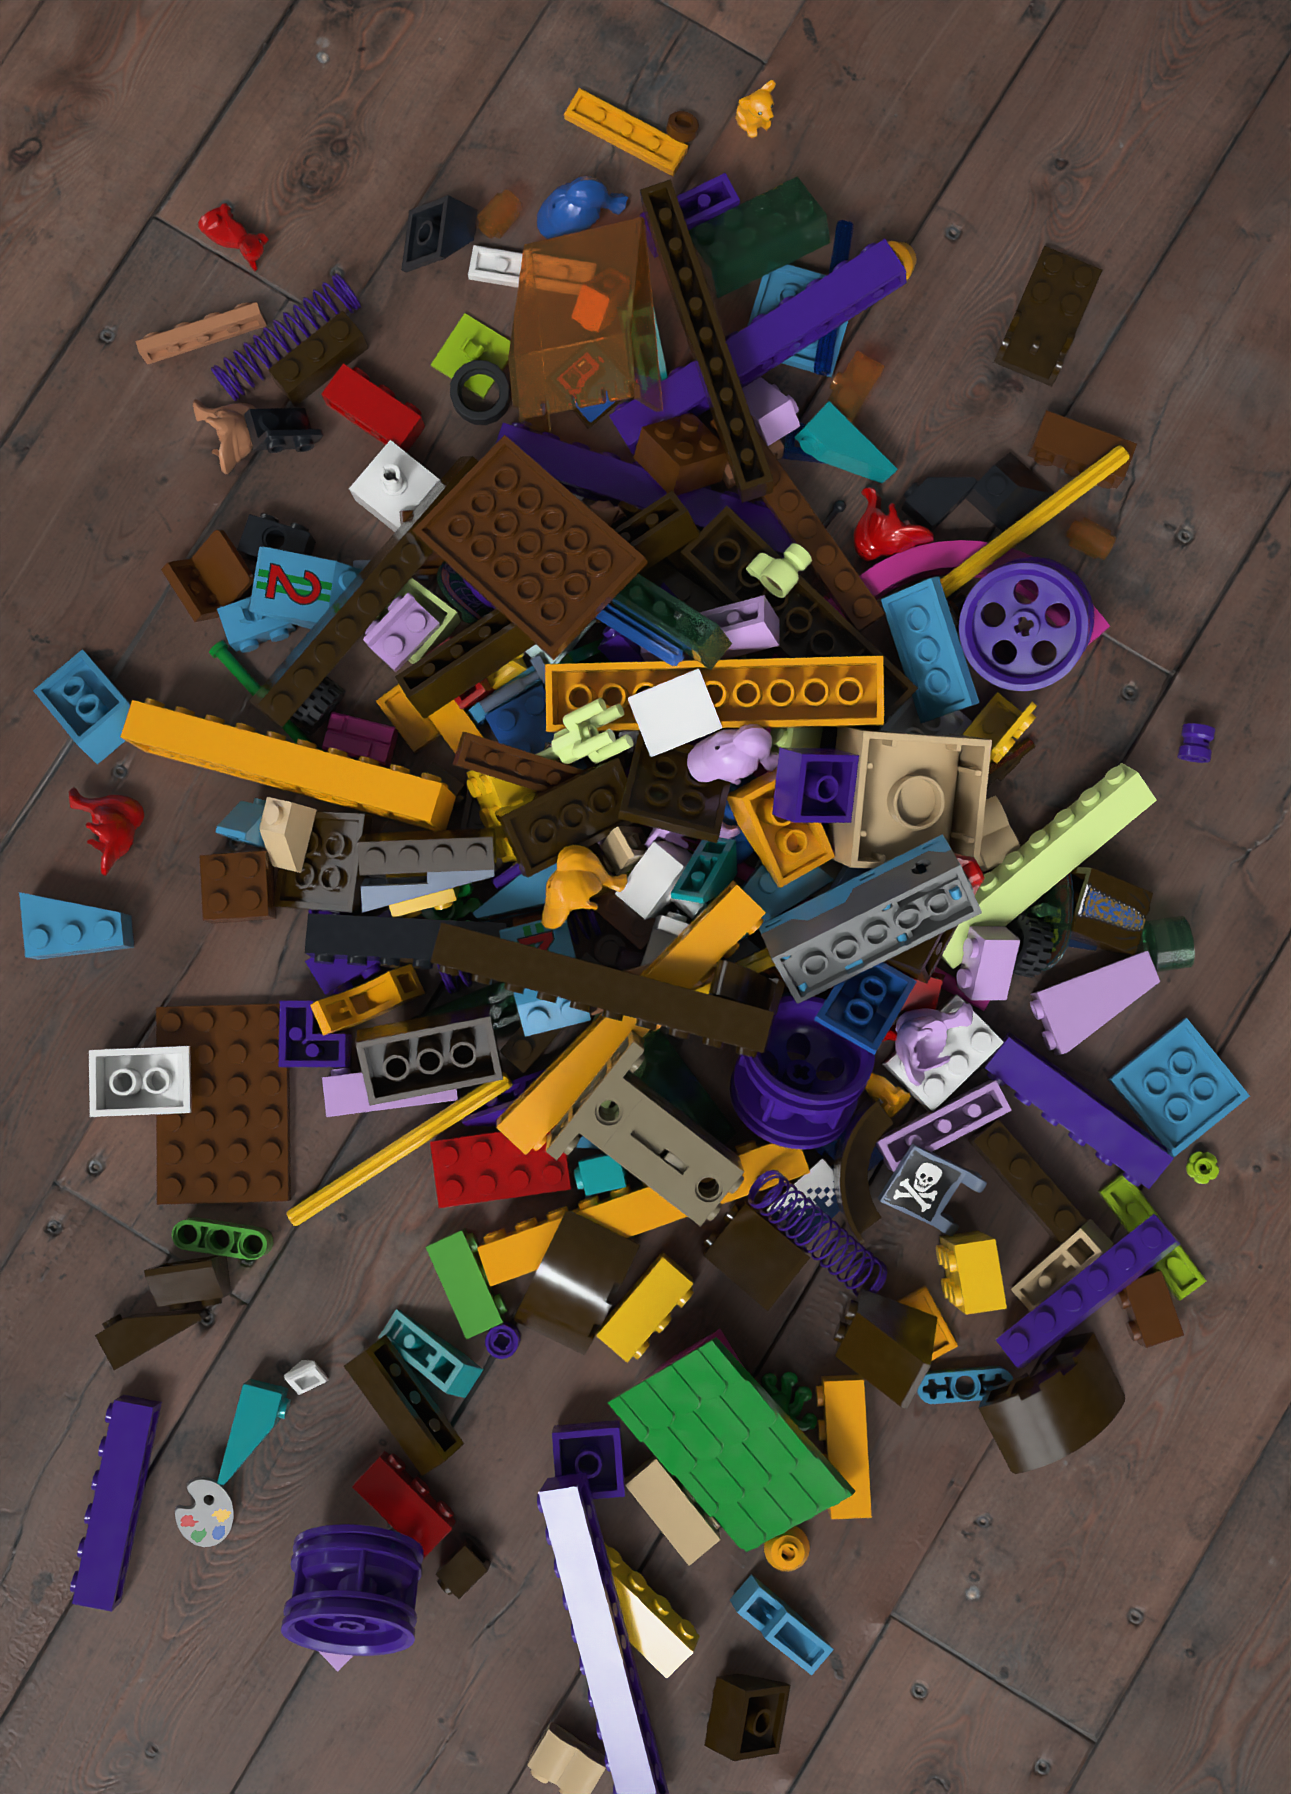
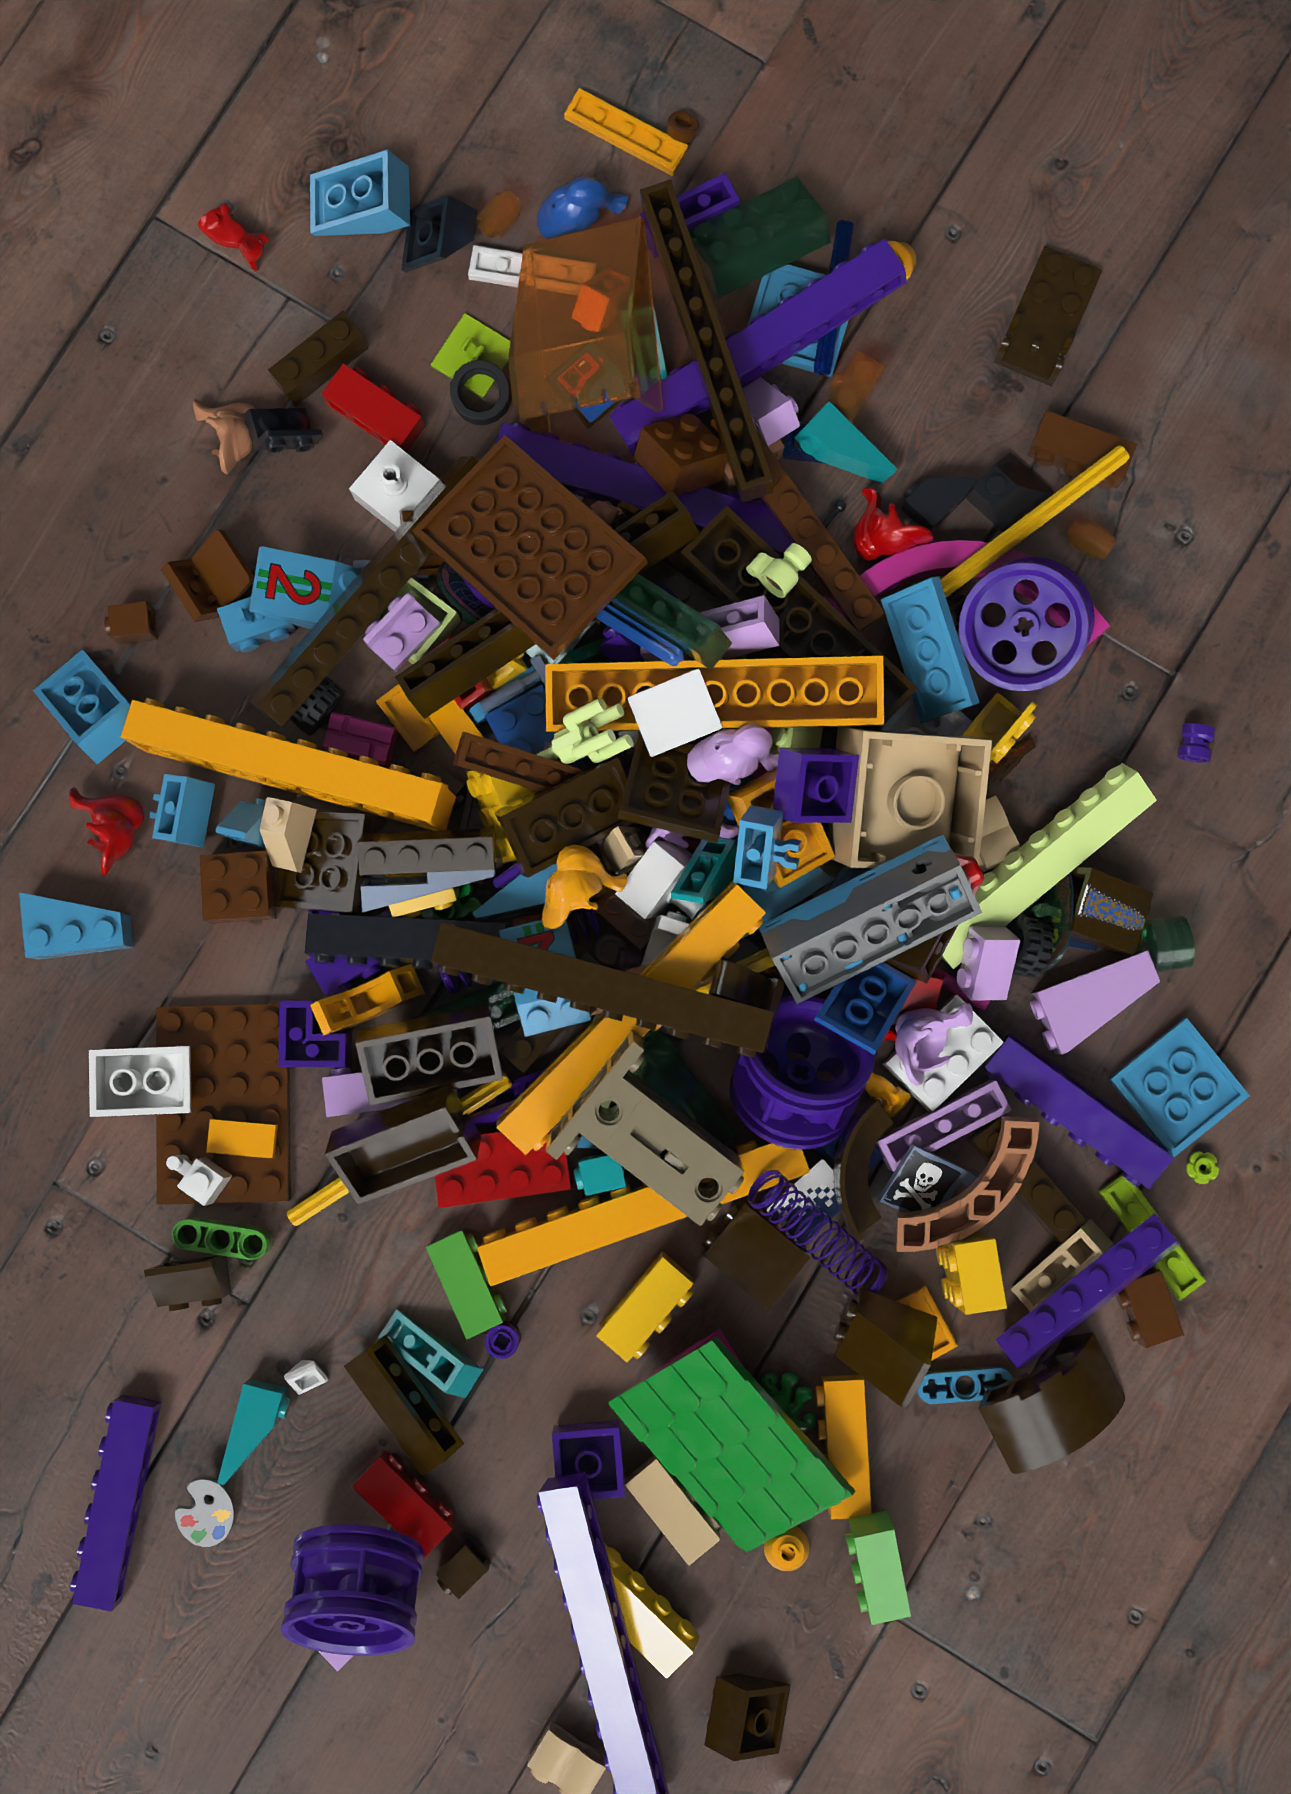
dark brown slope [95,1309,209,1370] -> none
nougat plate [135,302,267,365] -> none
green bar [209,640,325,752] -> none
dark purple piece [211,273,361,401] -> none
black brick [237,513,316,562] -> none
dark brown panel [513,1211,640,1355] -> none
dark azure slope [730,1574,834,1675] -> none
light orange animal [736,80,776,138] -> none
none -> reddish brown brick [104,601,158,645]
none -> dark azure brick [149,774,215,847]
none -> white brick [166,1154,232,1206]
none -> light orange tile [206,1119,278,1158]
none -> dark azure slope [310,149,410,236]
none -> dark brown piece [325,1085,481,1205]
none -> dark azure brick [733,805,802,889]
none -> bright green brick [845,1510,911,1625]
none -> nougat brick [896,1116,1040,1252]

